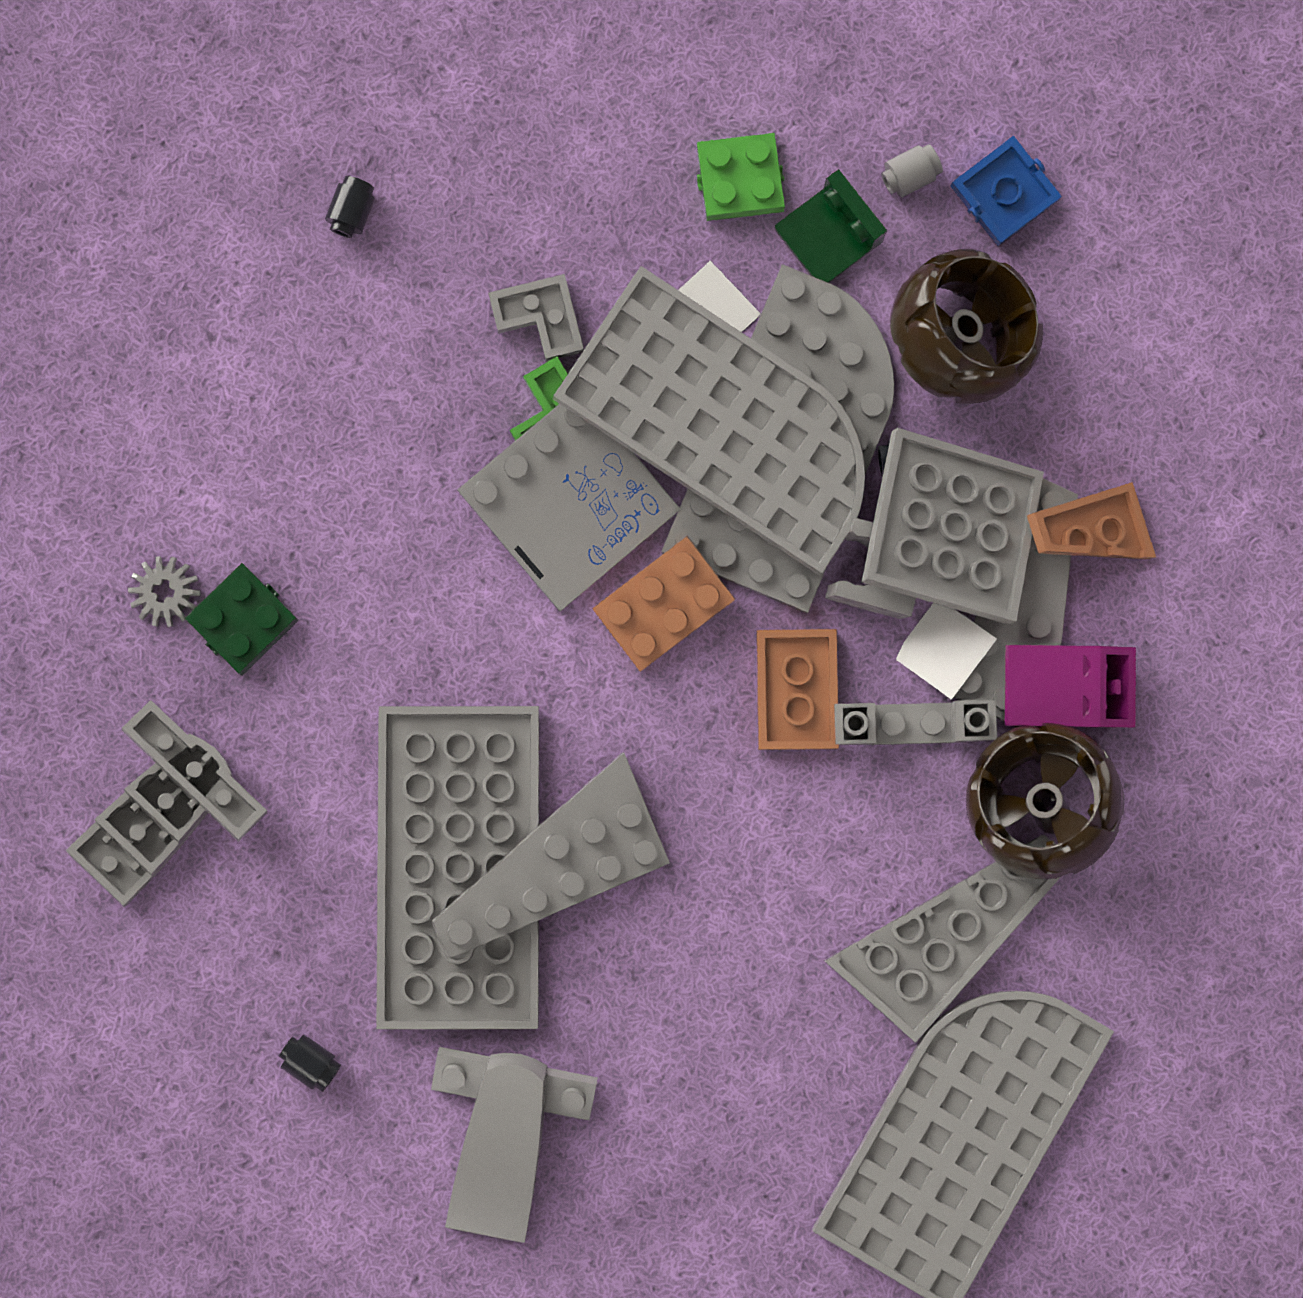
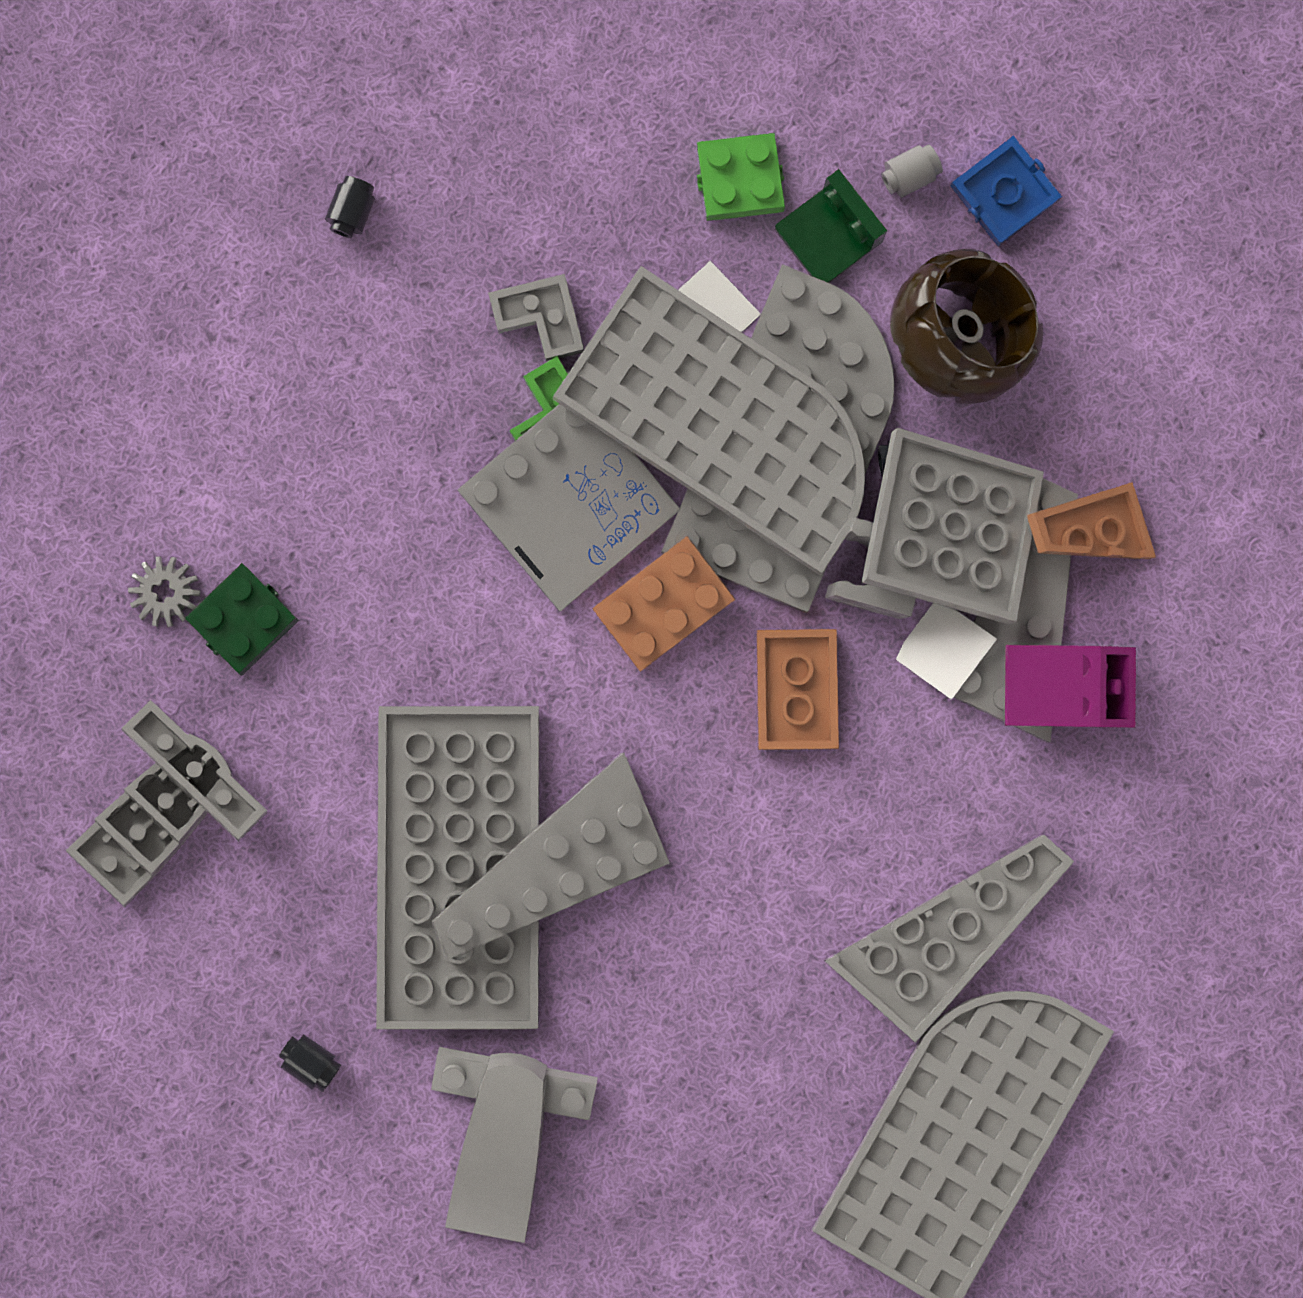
light grey slope [834,700,997,745] -> none
dark brown wheel [966,723,1125,880] -> none

